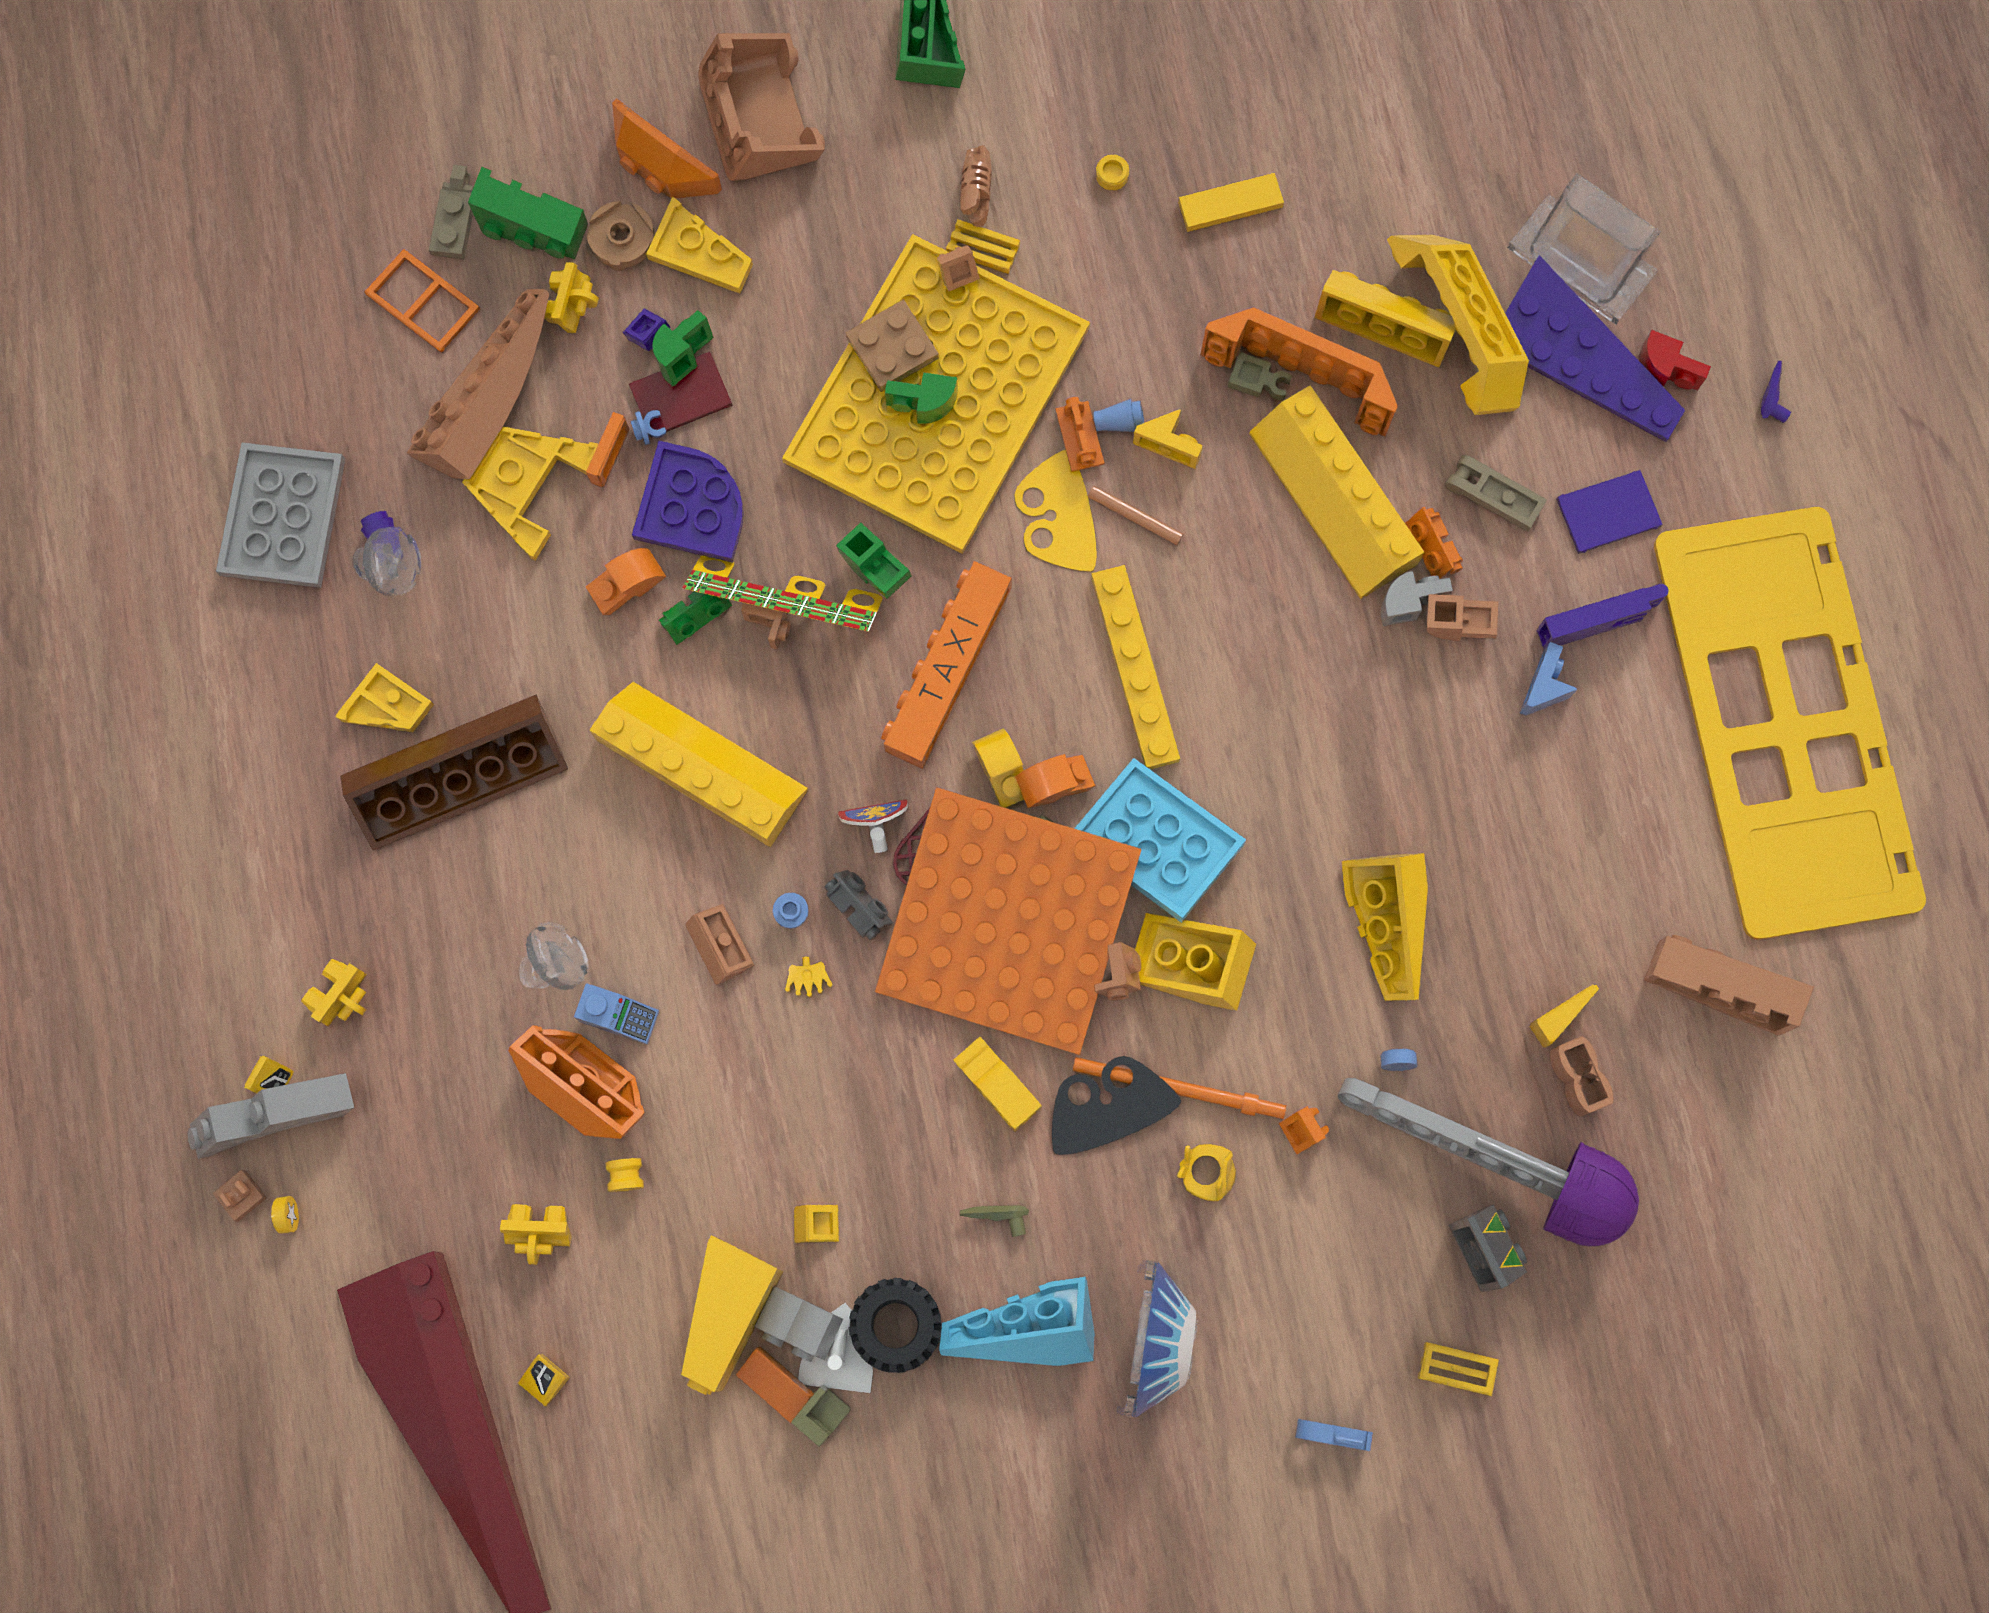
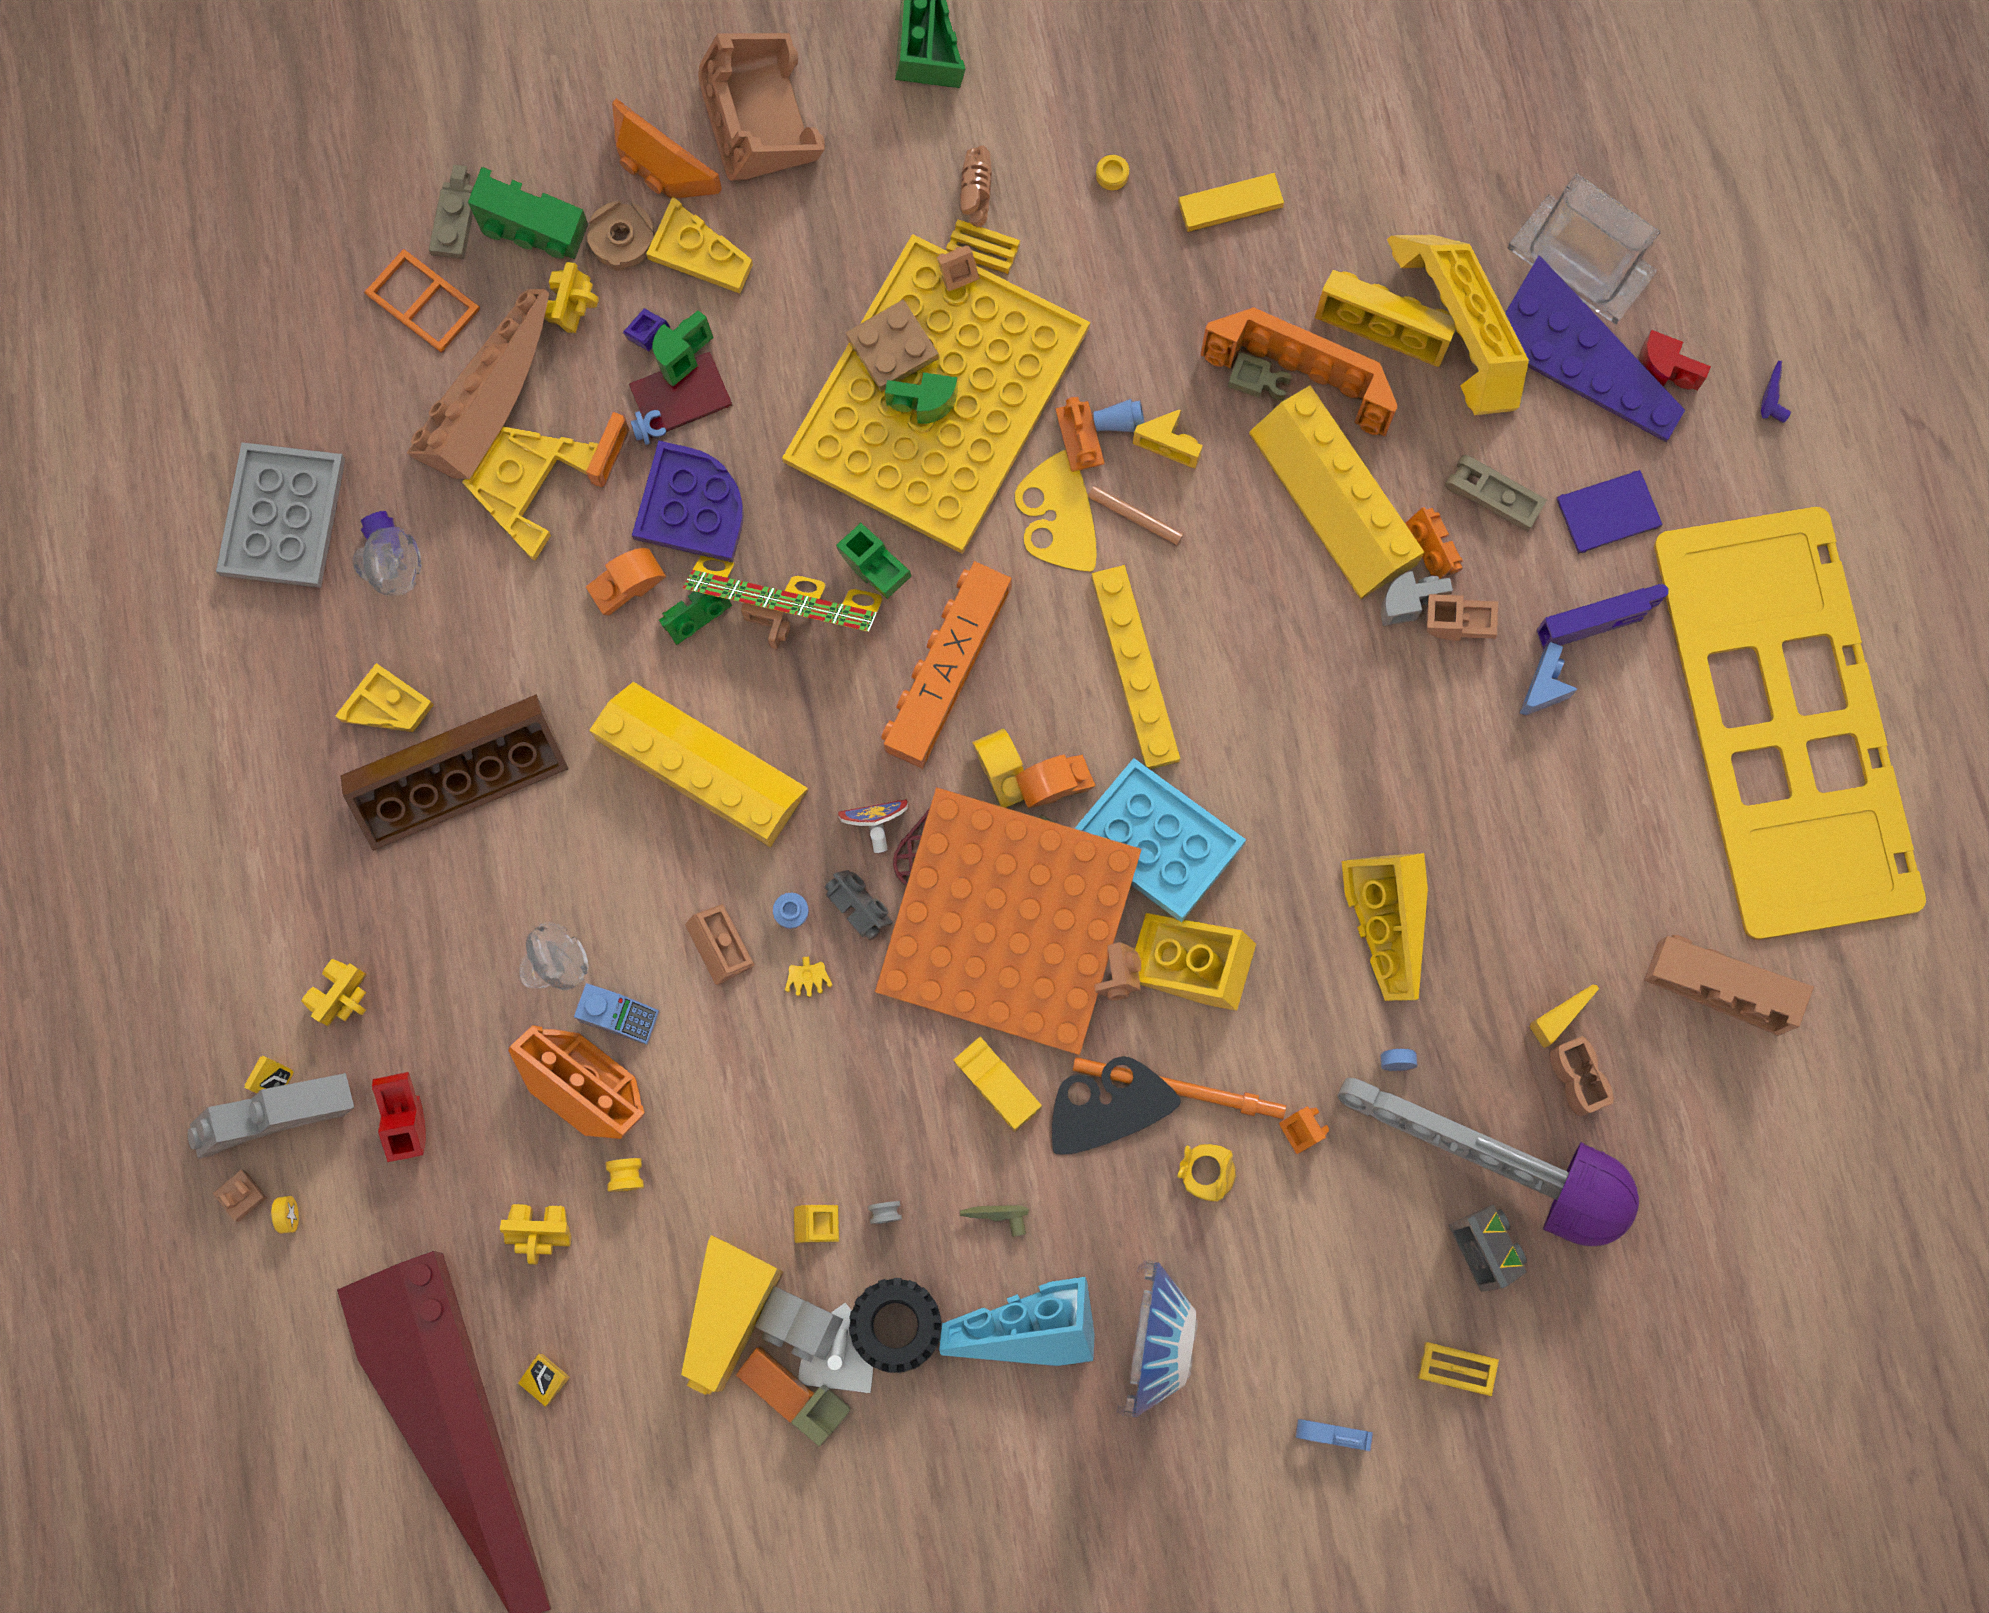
none -> red brick [371,1072,426,1163]
none -> light grey bush [868,1201,902,1225]

